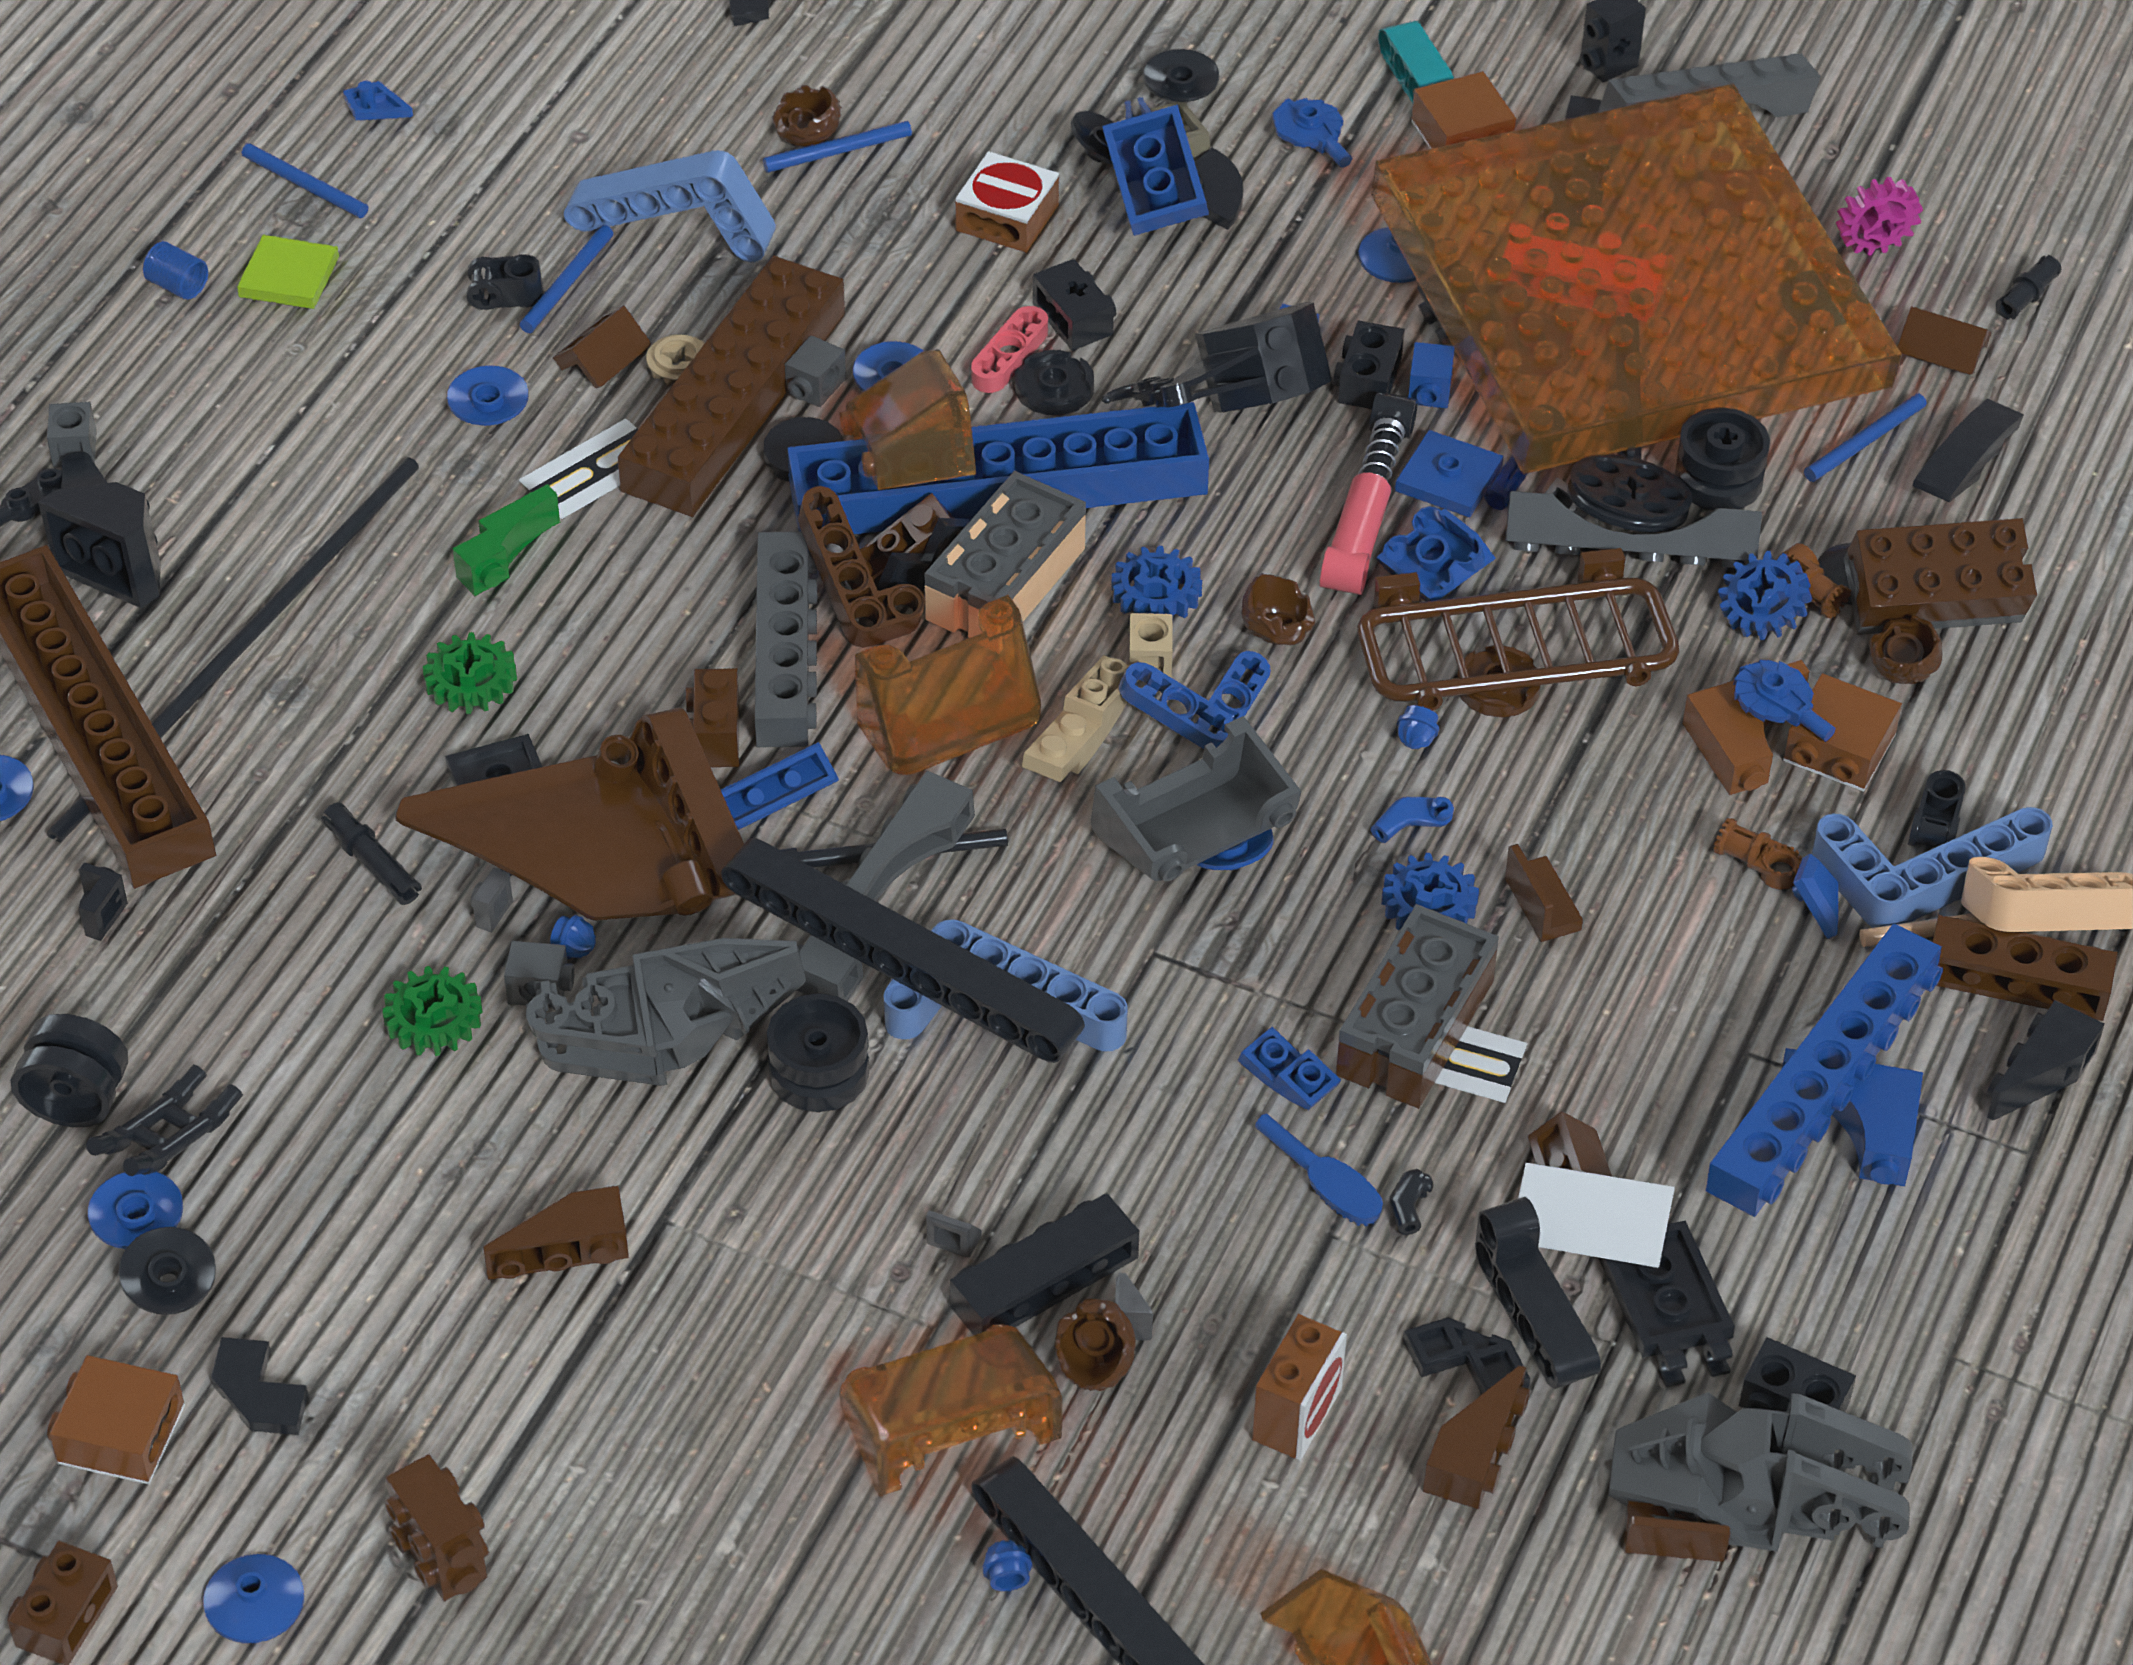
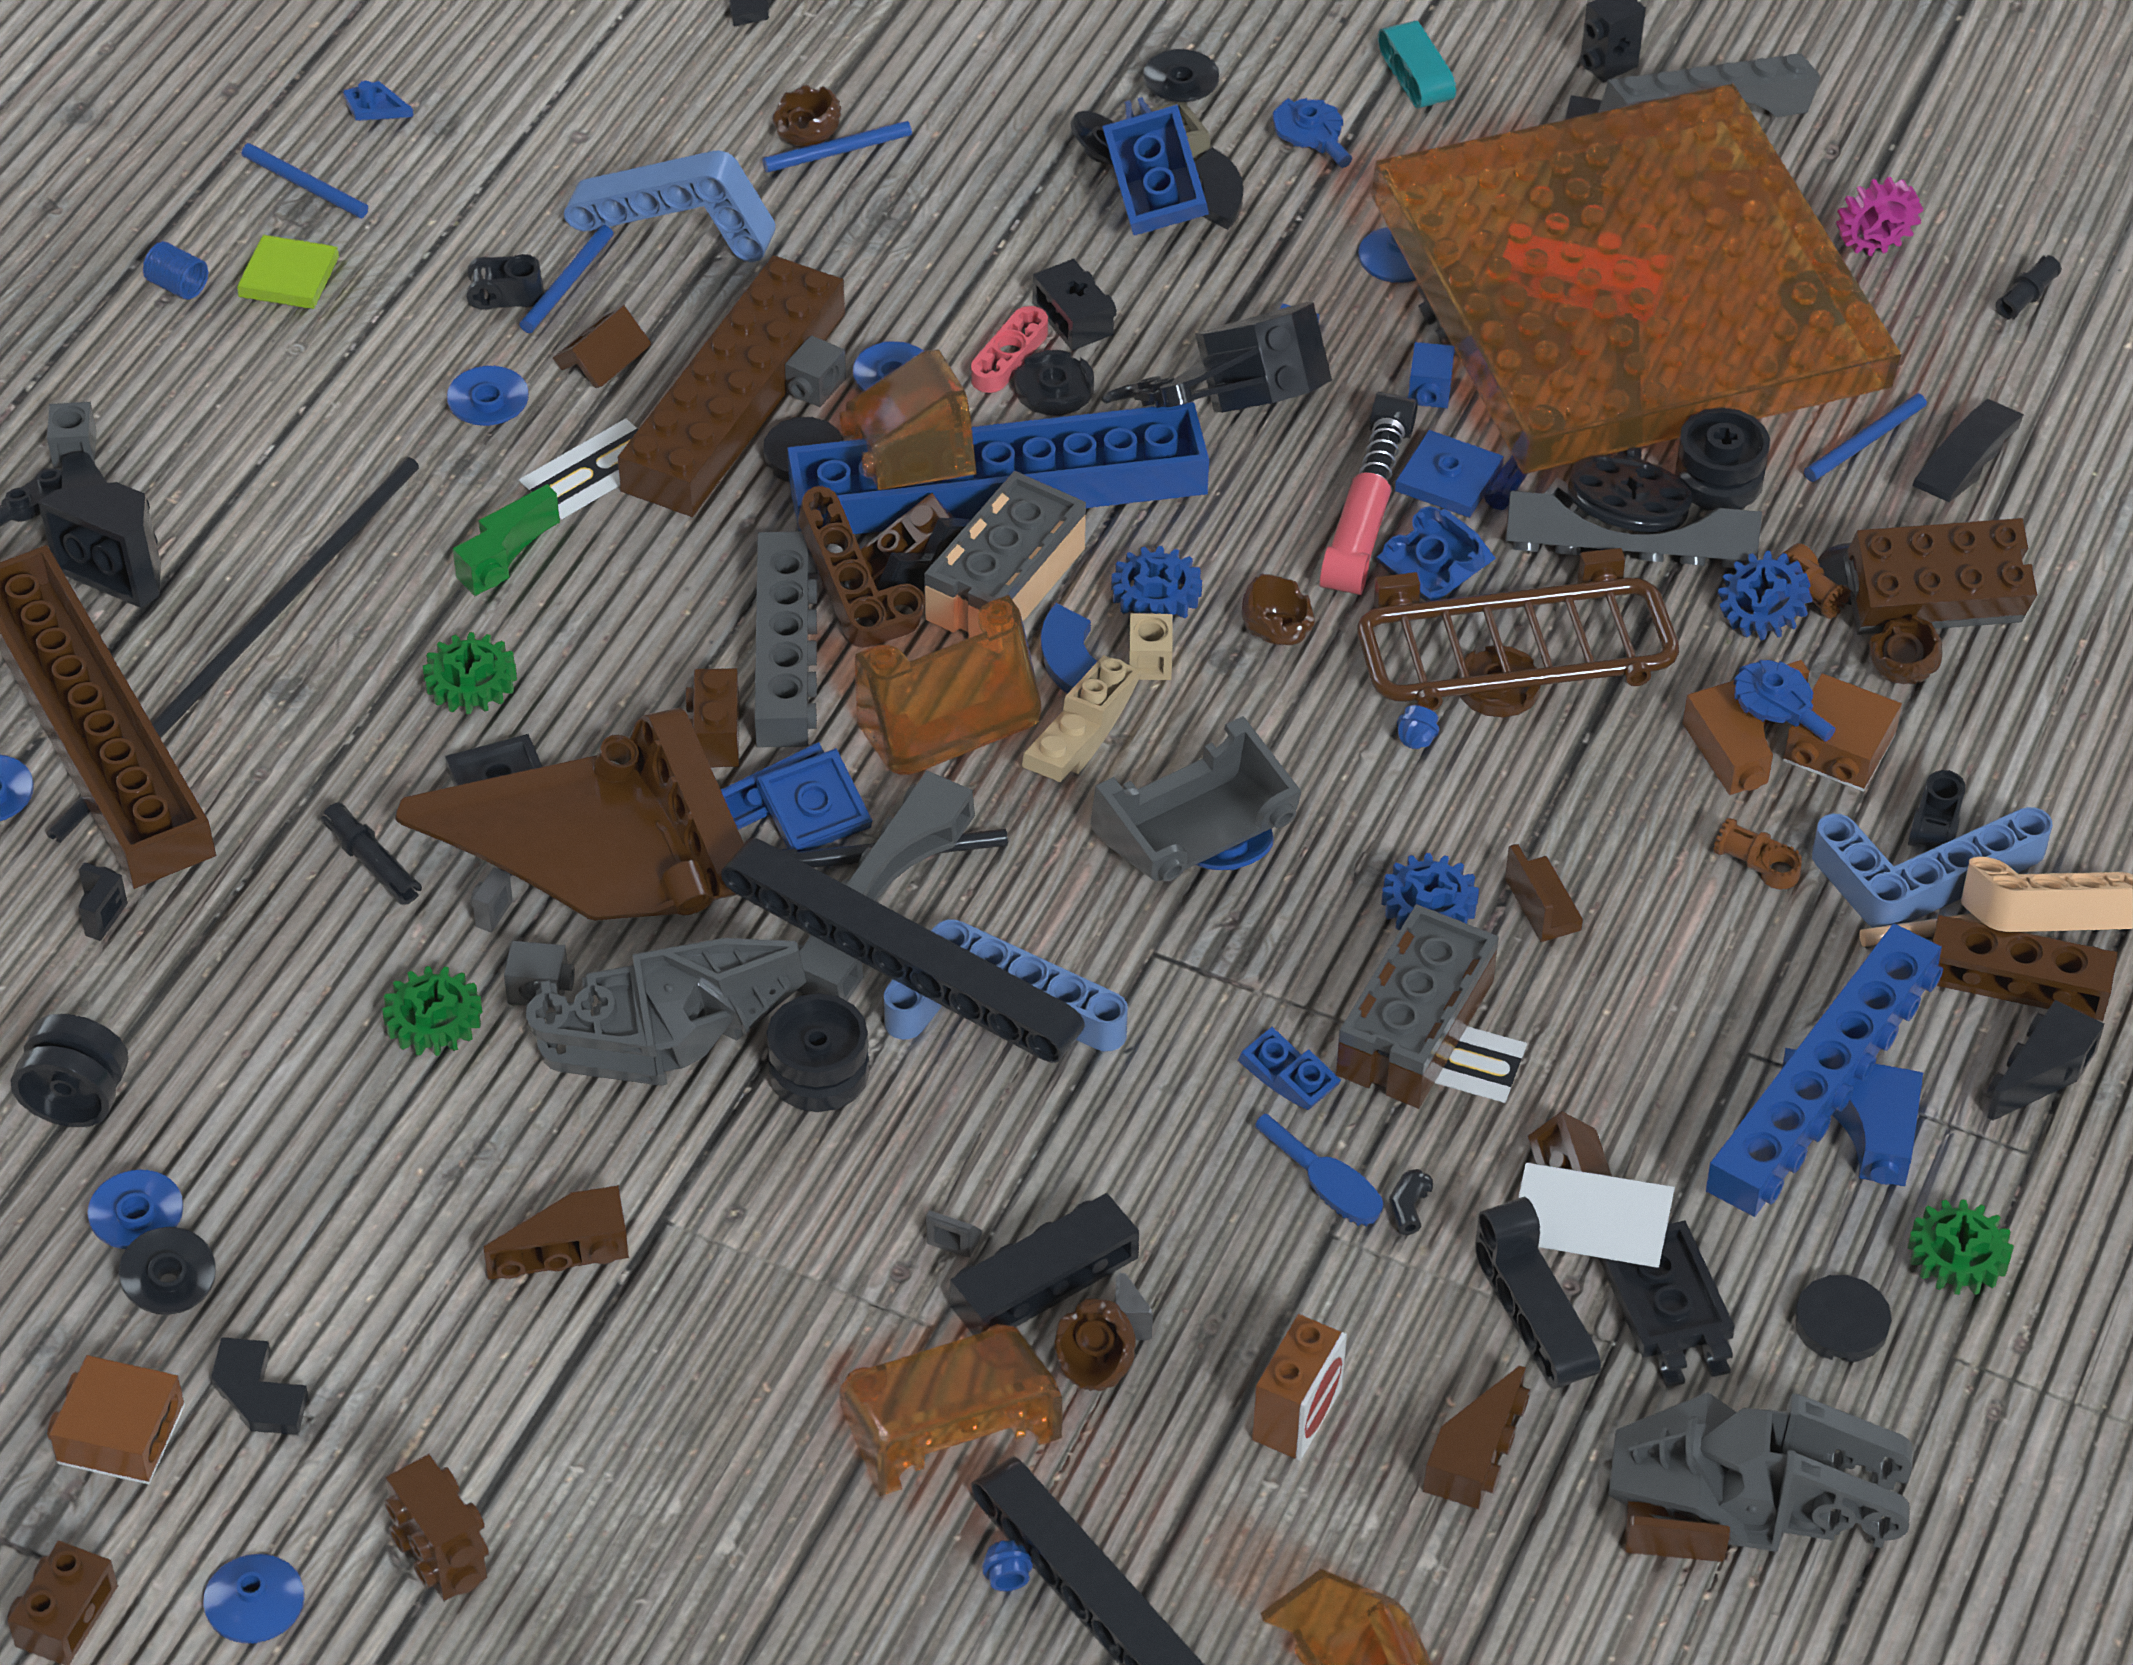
black piece [86,1064,243,1176] -> none
blue plate [550,915,596,959] -> none
tan gear [646,335,705,385] -> none
piece [955,151,1059,253] -> none
blue beam [1119,651,1271,749] -> none
black brick [1333,320,1405,409] -> none
blue arm [1371,797,1454,843] -> none
black tile [1403,1317,1530,1395] -> none
dark orange piece [1412,71,1516,169] -> none
black brick [1738,1337,1856,1412] -> none
blue piece [1792,854,1838,939] -> none
reddish brown panel [1897,306,1992,375] -> none
none -> blue tile [756,748,873,852]
none -> blue tile [1041,603,1097,694]
none -> black tile [1795,1275,1892,1362]
none -> green gear [1907,1199,2014,1295]

